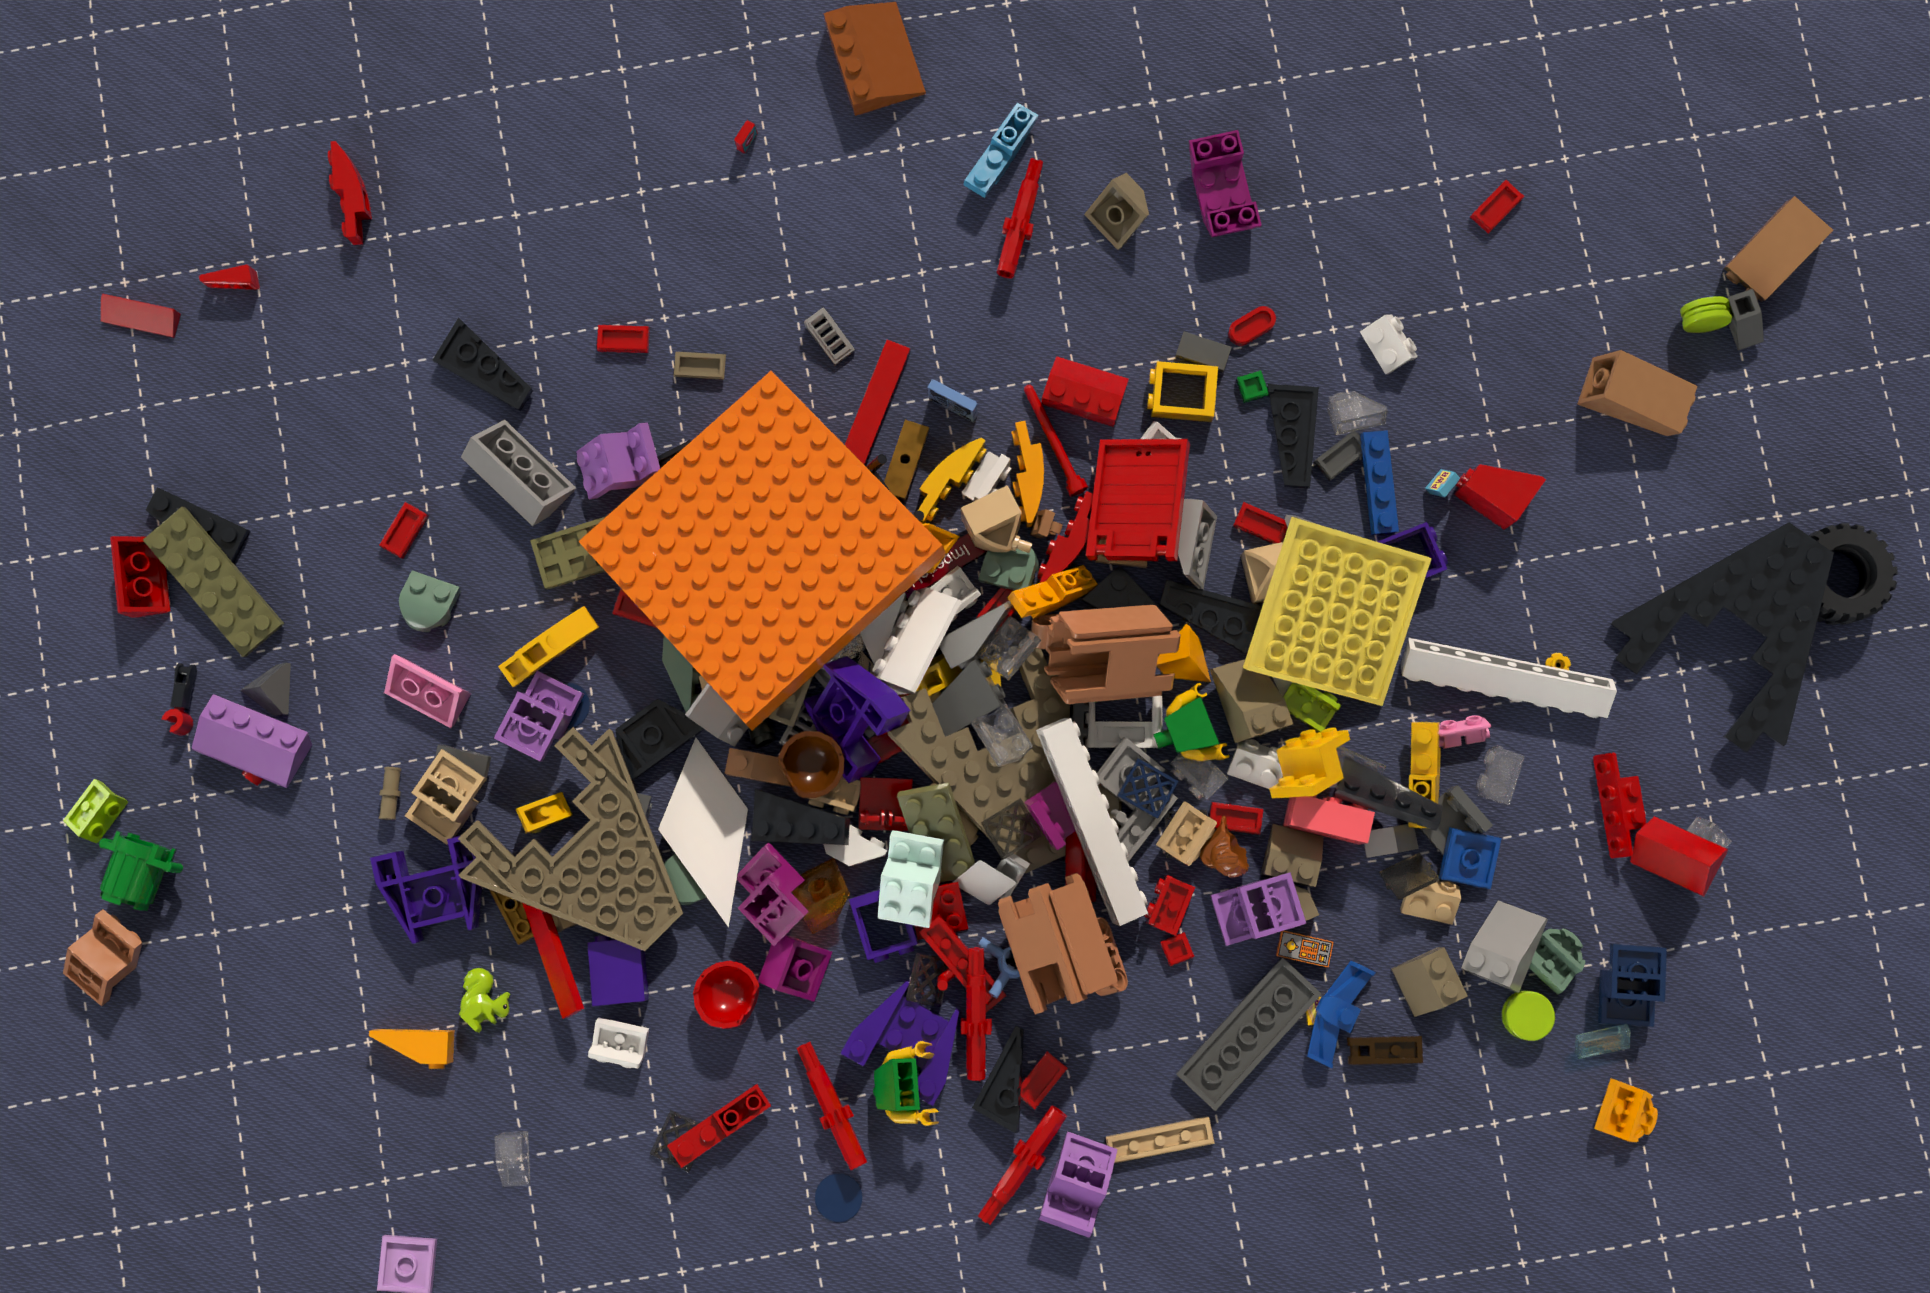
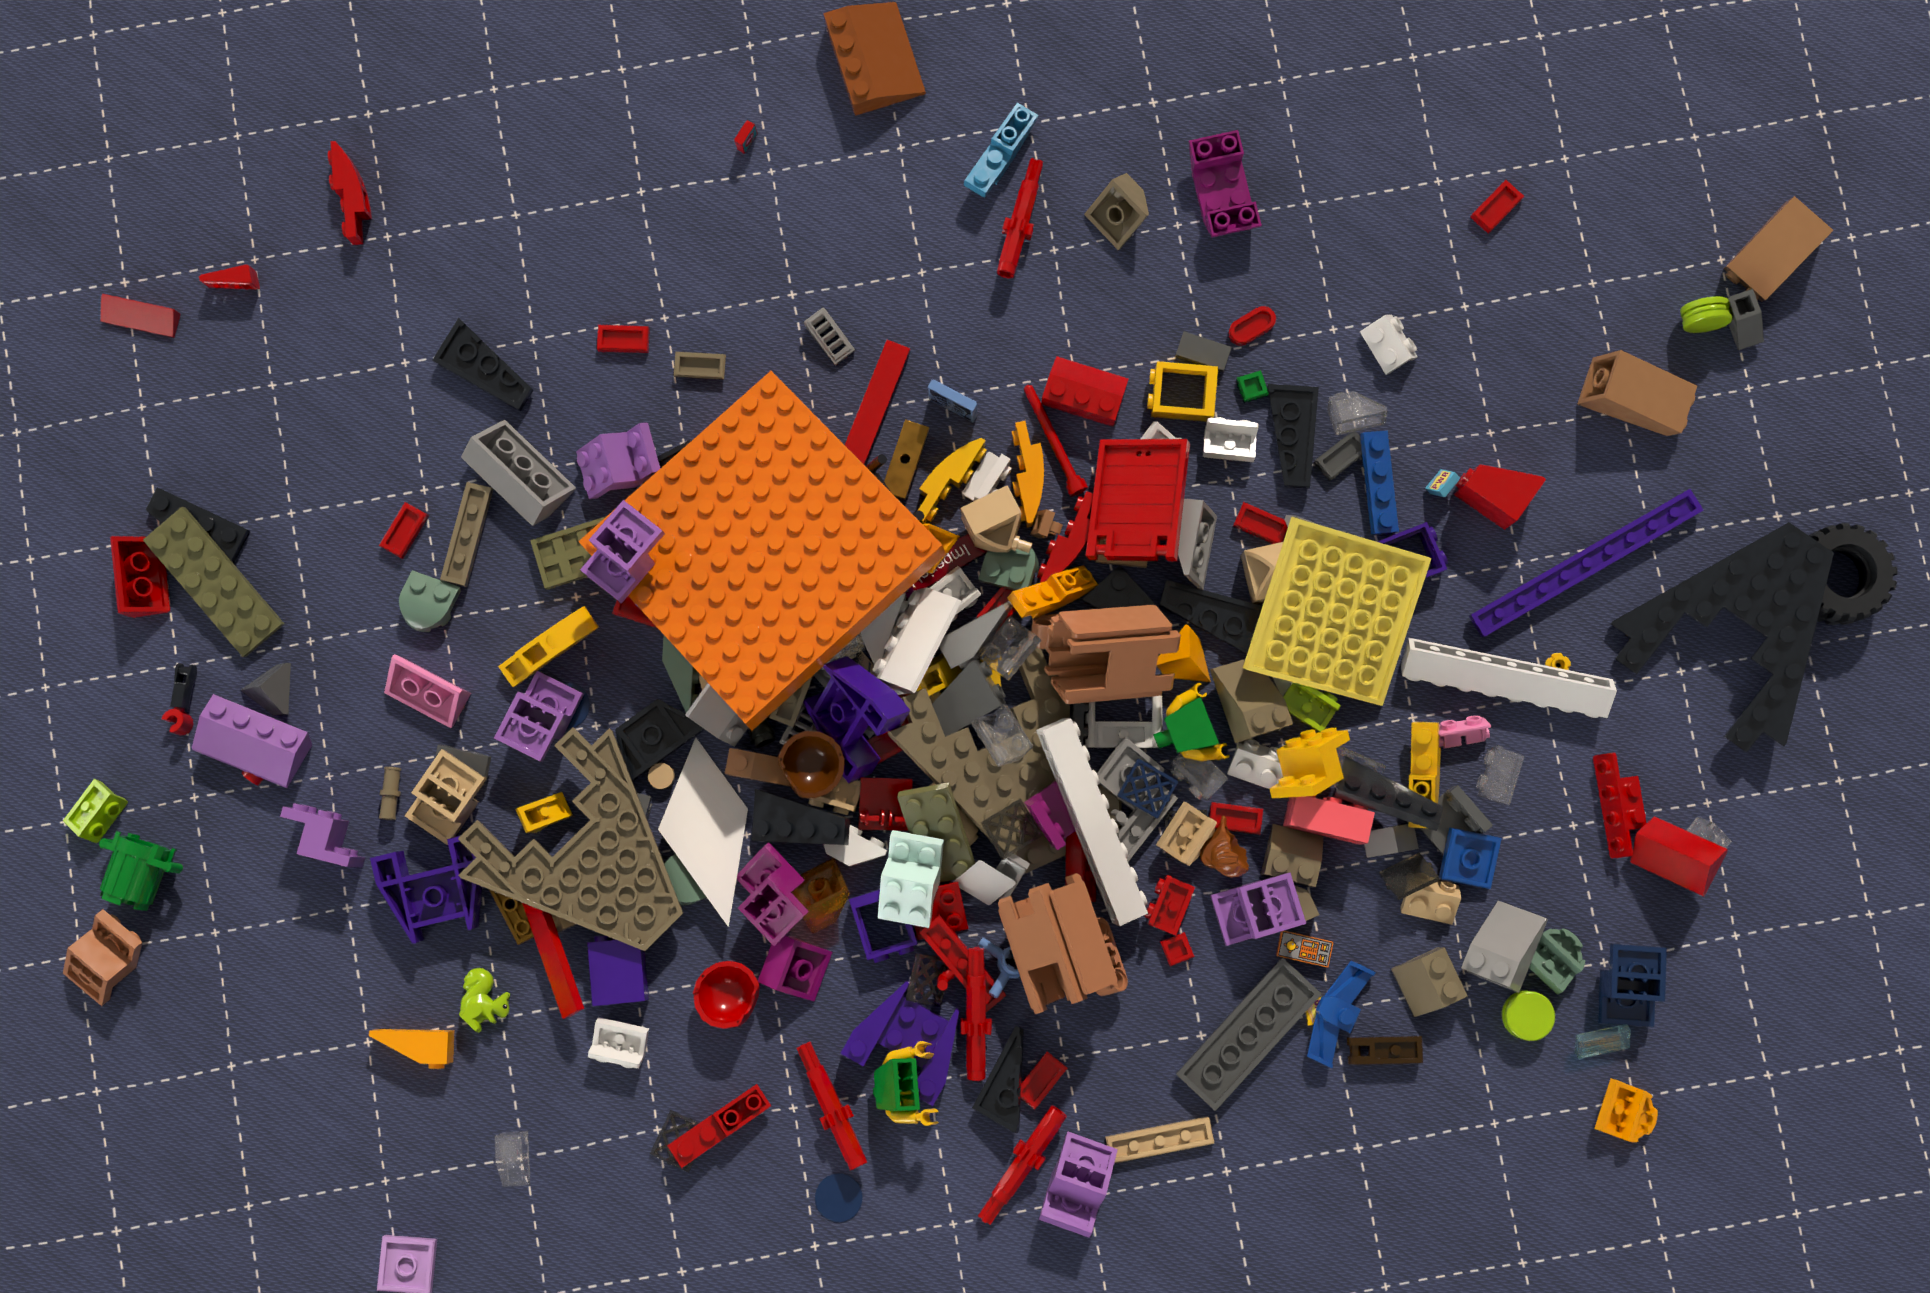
none -> medium lavender bracket [280,803,365,868]
none -> dark tan plate [440,482,494,587]
none -> medium lavender bracket [580,500,665,603]
none -> tan tile [648,763,675,789]
none -> white bracket [1203,417,1258,462]
none -> dark purple plate [1469,489,1704,638]

